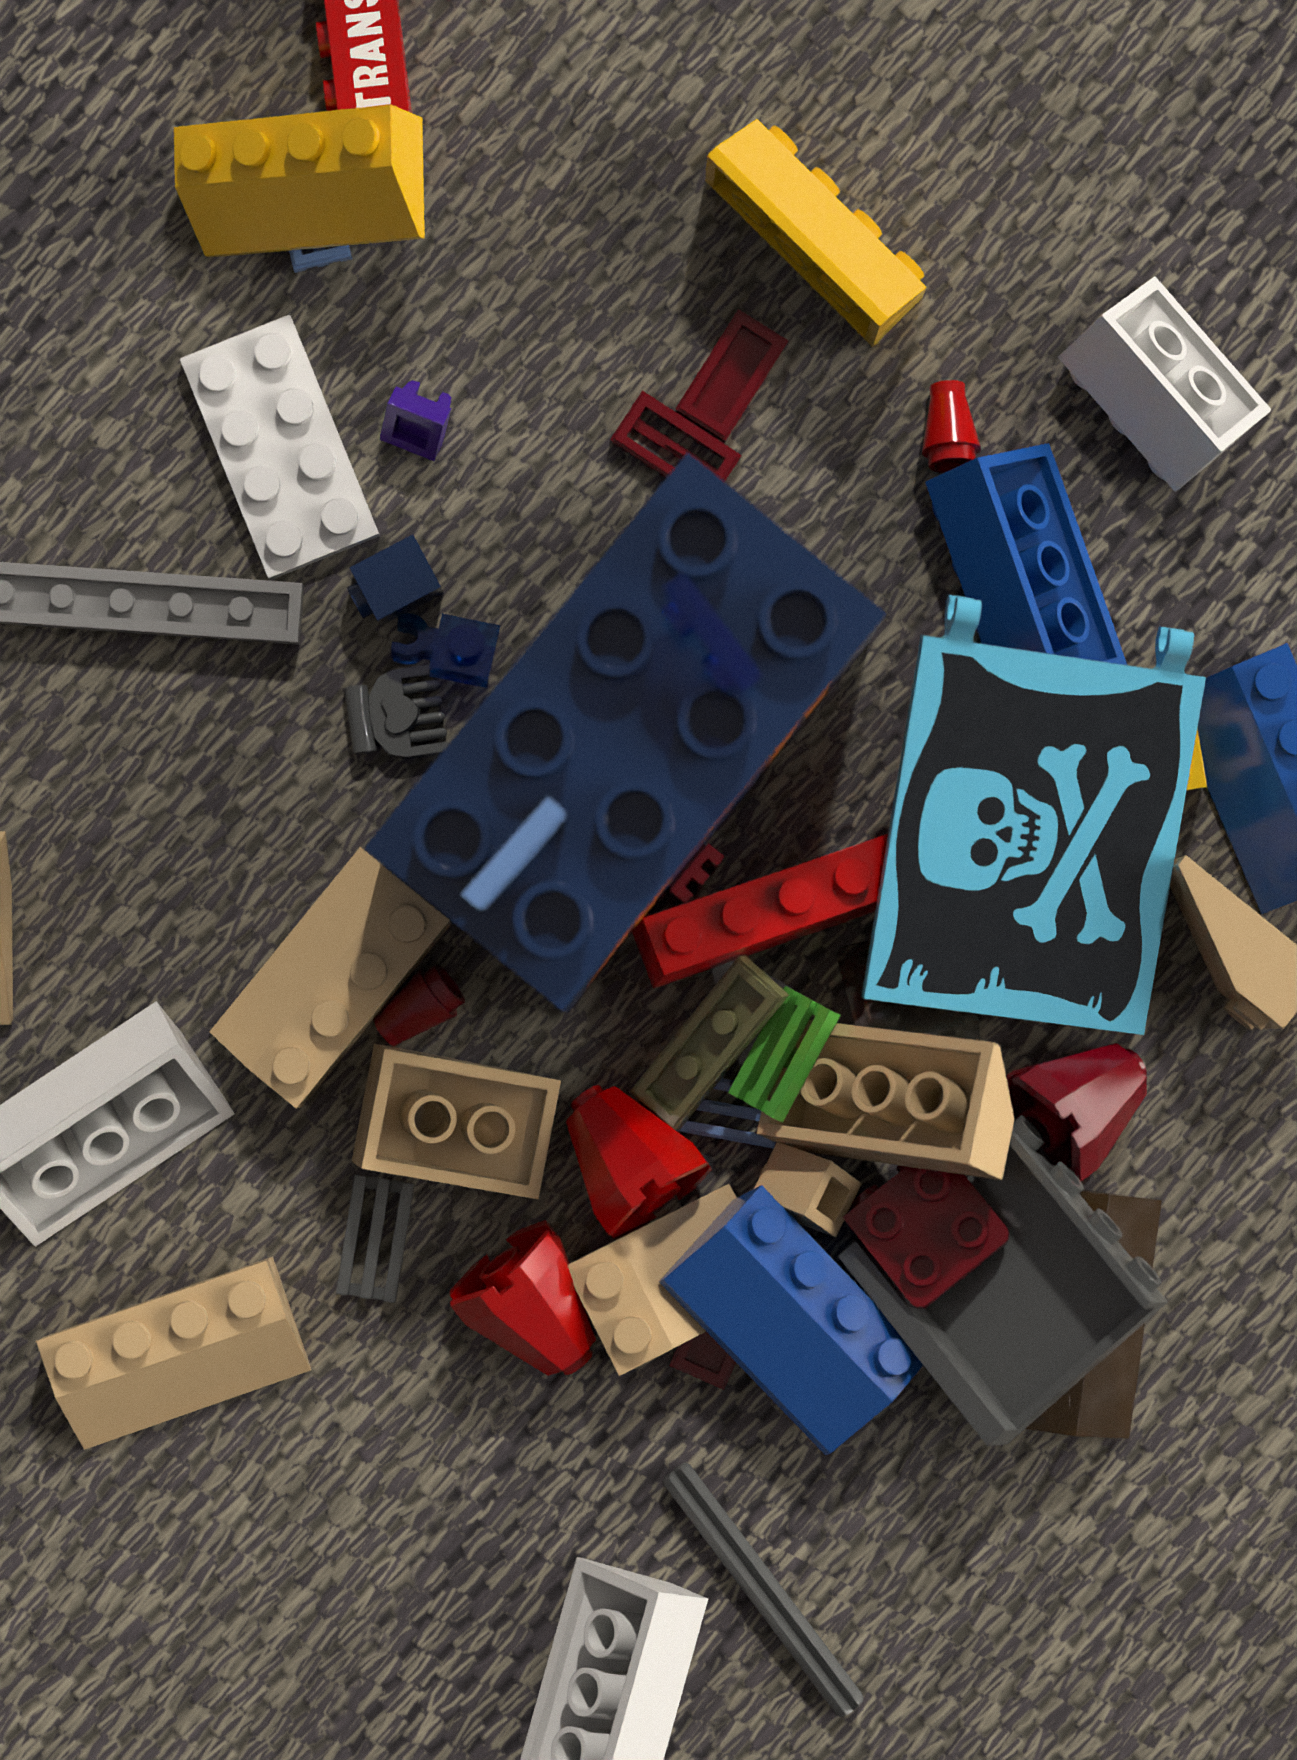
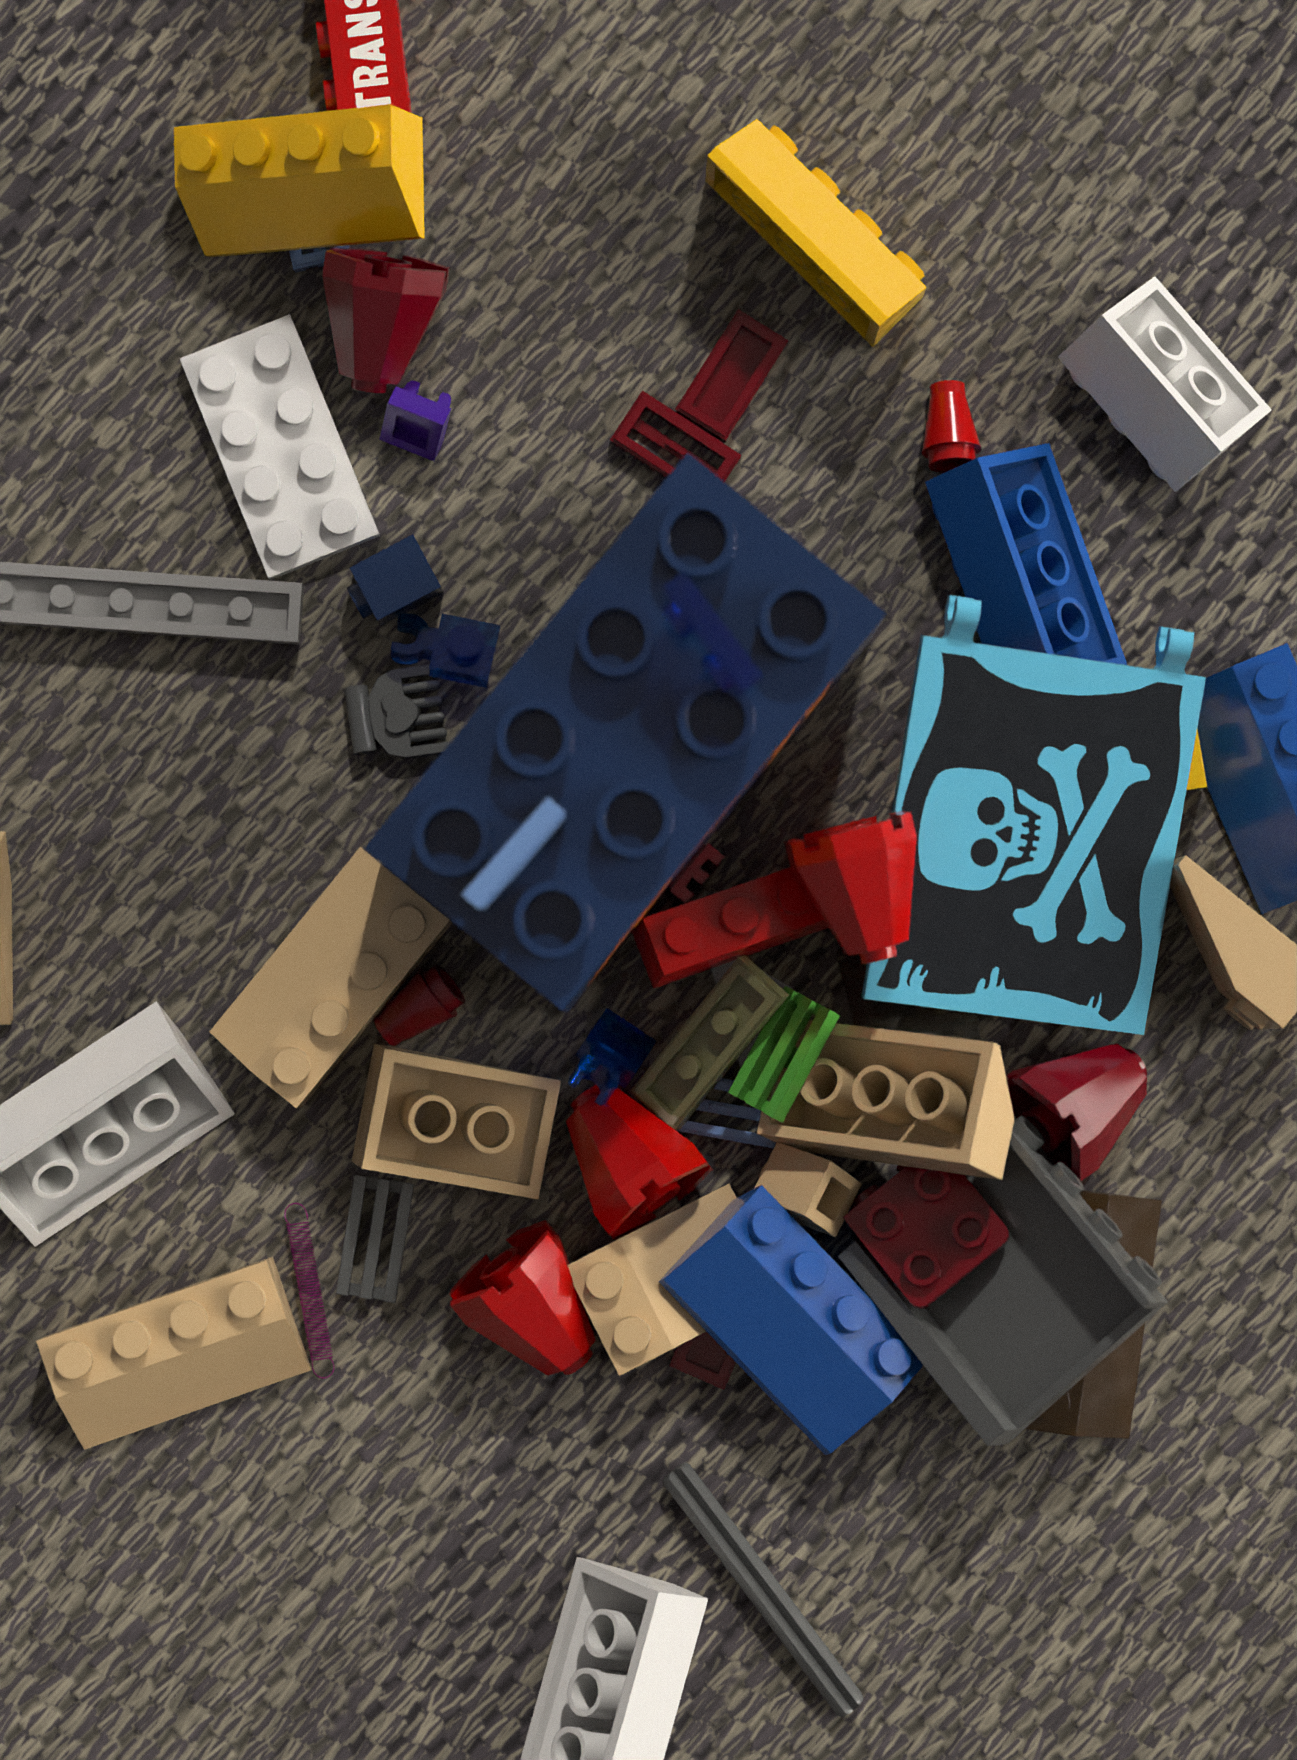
none -> magenta piece [284,1203,334,1379]
none -> dark red cone [322,247,450,393]
none -> clear blue plate [568,1008,657,1106]
none -> red cone [784,811,917,964]

